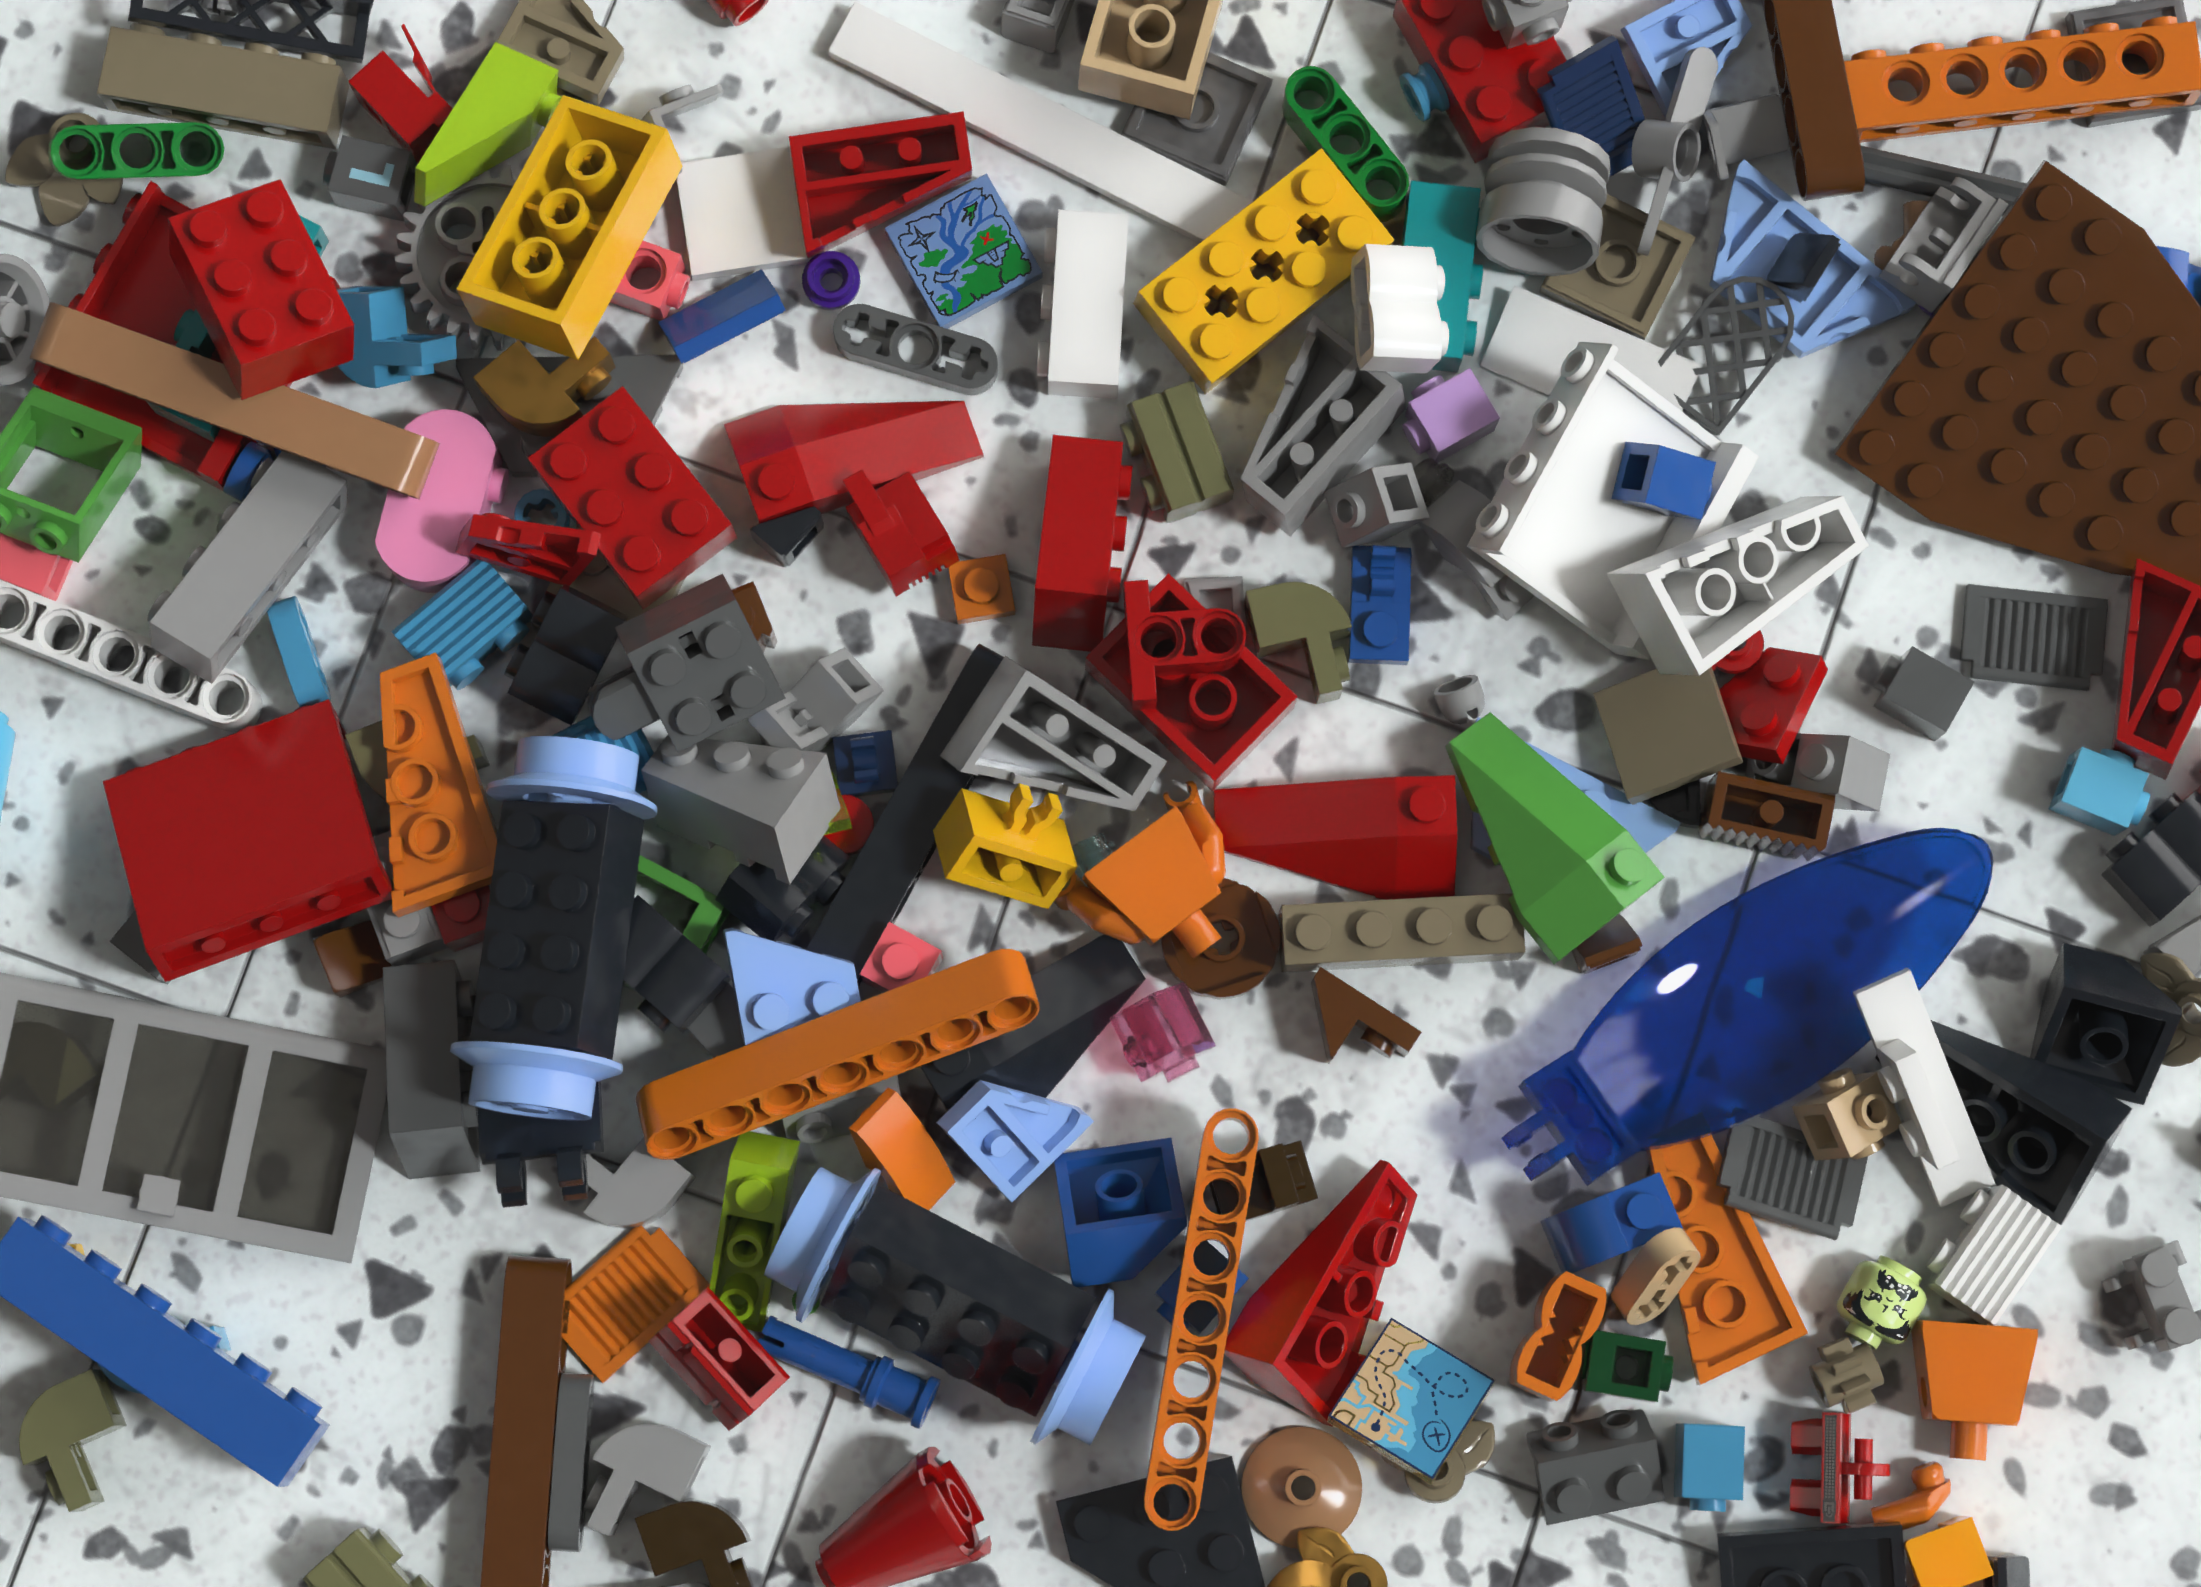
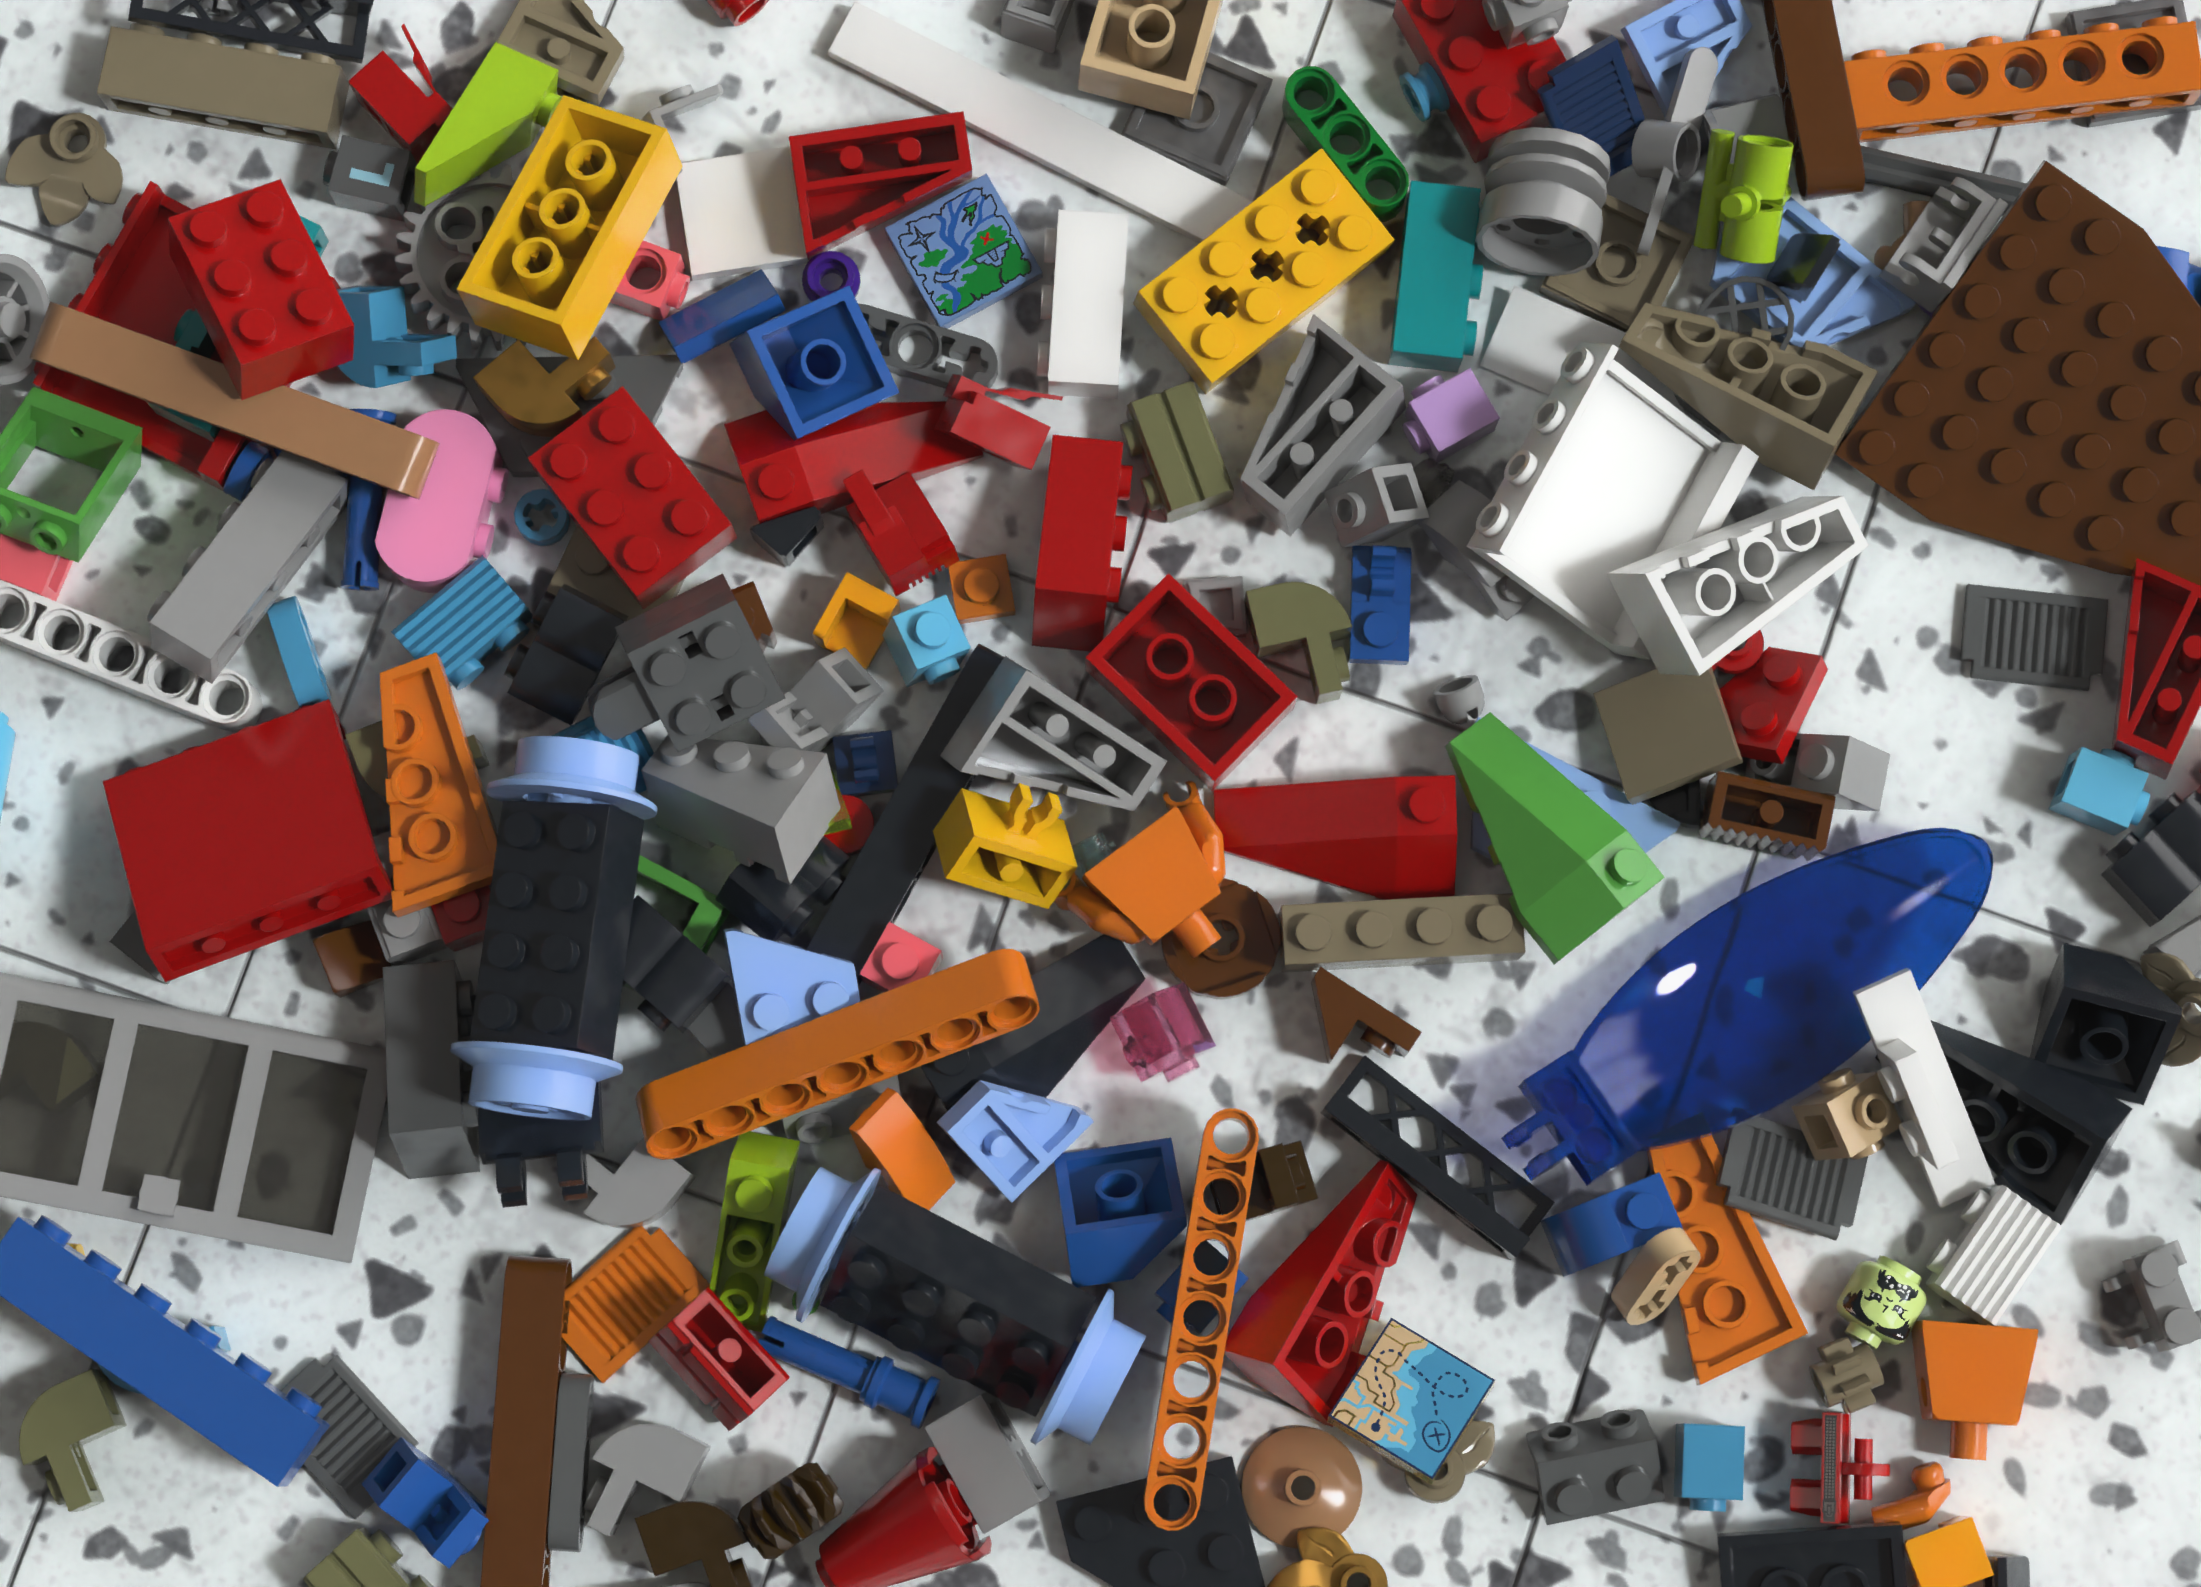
green beam [47,122,224,179] -> none
red wing [455,513,601,586] -> none
red tile [1123,580,1246,711] -> none
white brick [1351,244,1449,373] -> none
orange brick [1509,1271,1606,1402] -> none
reddish brown slope [1572,914,1643,974] -> none
dark green brick [1579,1330,1674,1402] -> none
blue brick [1611,441,1716,520] -> none
dark grey brick [1873,646,1975,741] -> none
none -> dark grey window [281,1355,419,1519]
none -> blue pin [341,409,397,591]
none -> blue brick [362,1437,489,1569]
none -> blue slope [729,286,900,441]
none -> dark brown gear [737,1463,844,1559]
none -> light orange panel [813,572,901,669]
none -> medium azure brick [883,595,971,687]
none -> light grey hinge [924,1392,1051,1534]
none -> red piece [934,374,1063,470]
none -> black fence [1320,1055,1555,1260]
none -> dark tan wedge [1619,303,1878,490]
none -> lime pin [1693,129,1794,264]

